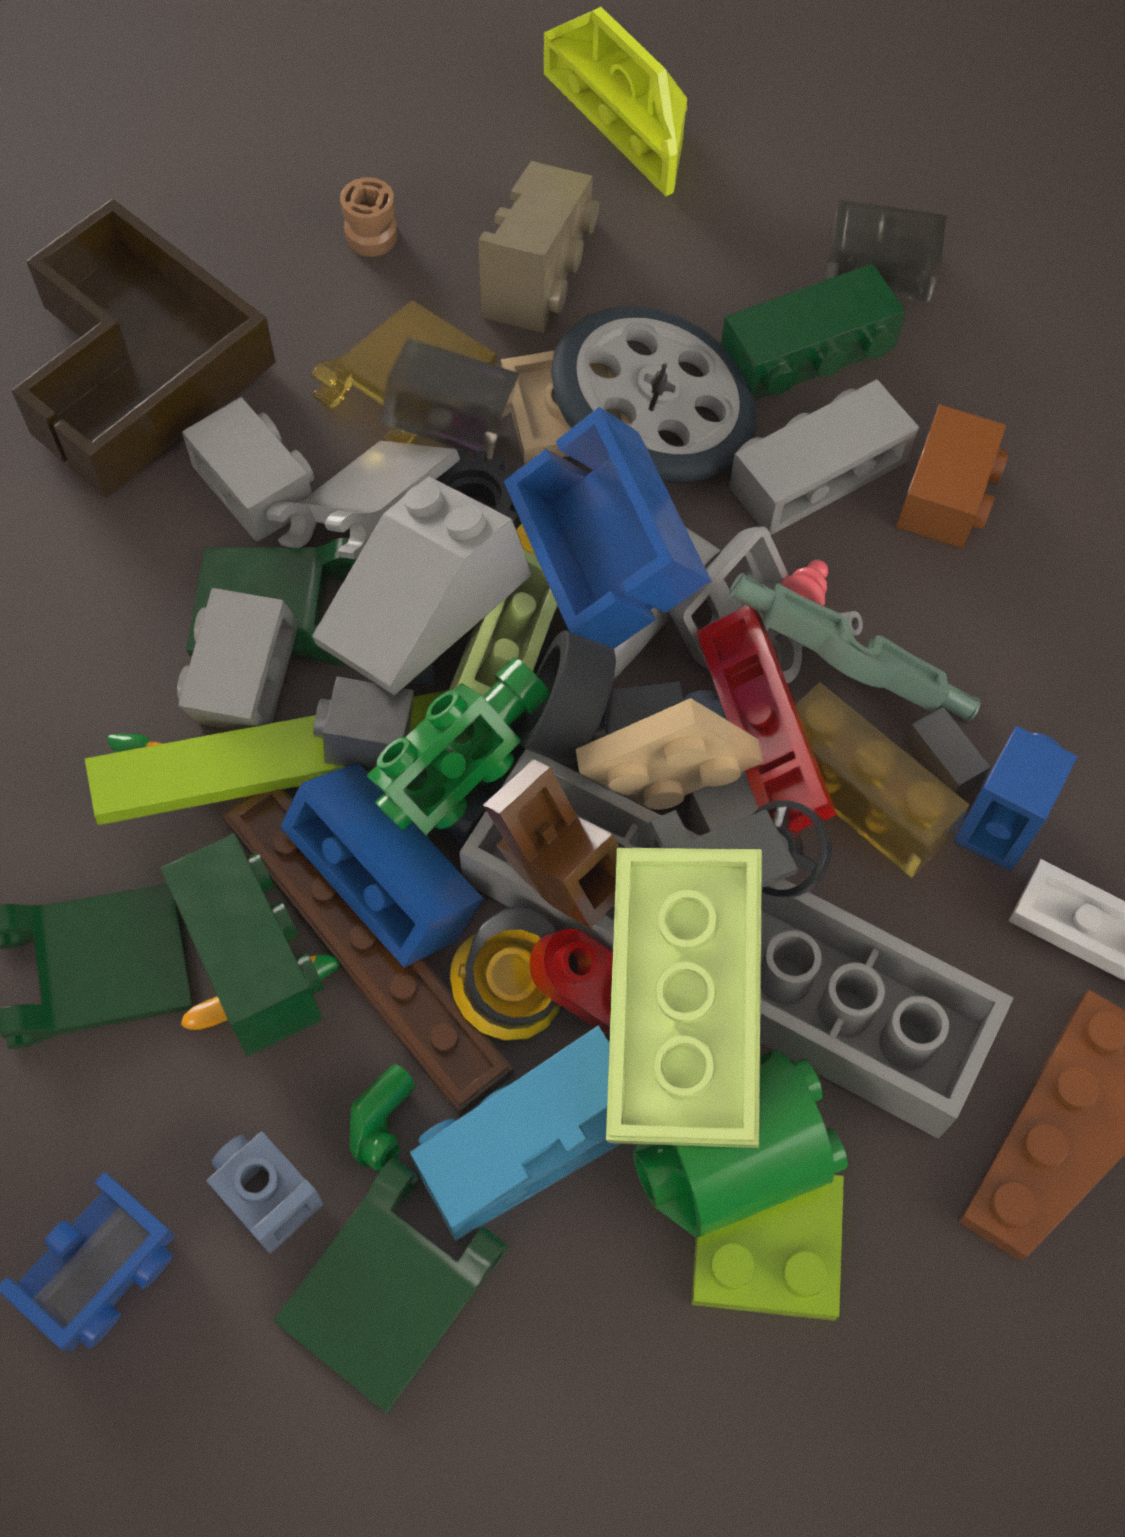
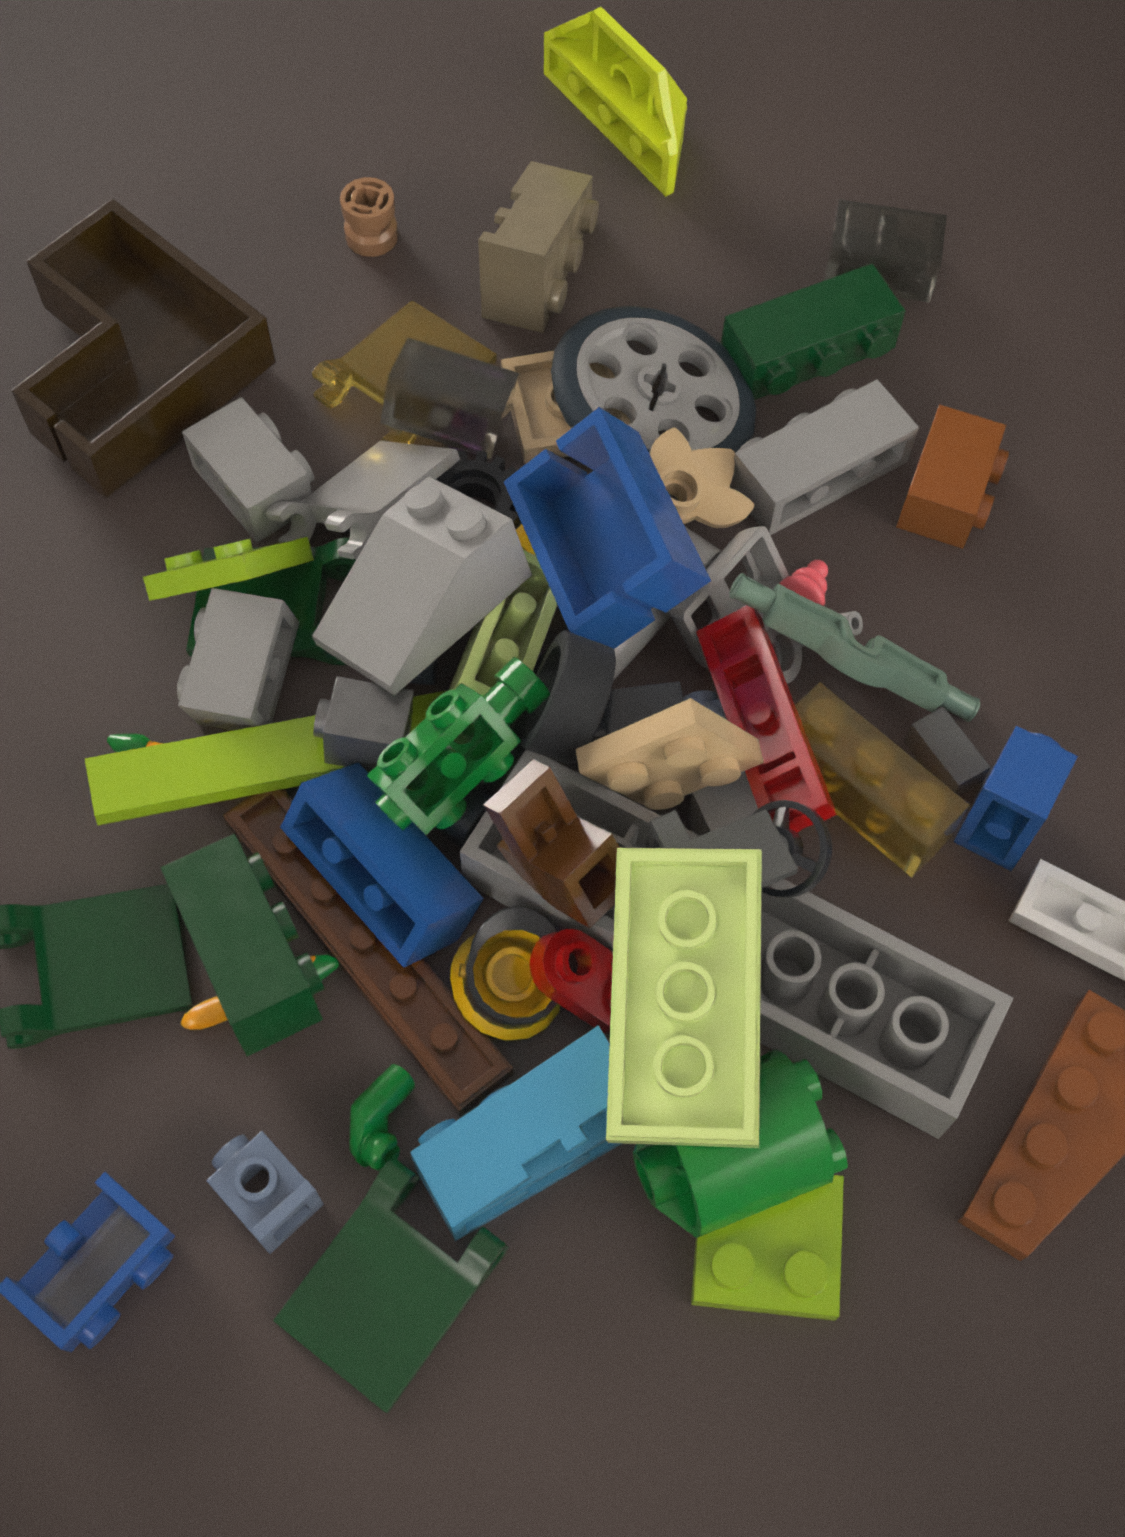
none -> lime wing [143,537,314,601]
none -> tan plate [649,427,755,528]

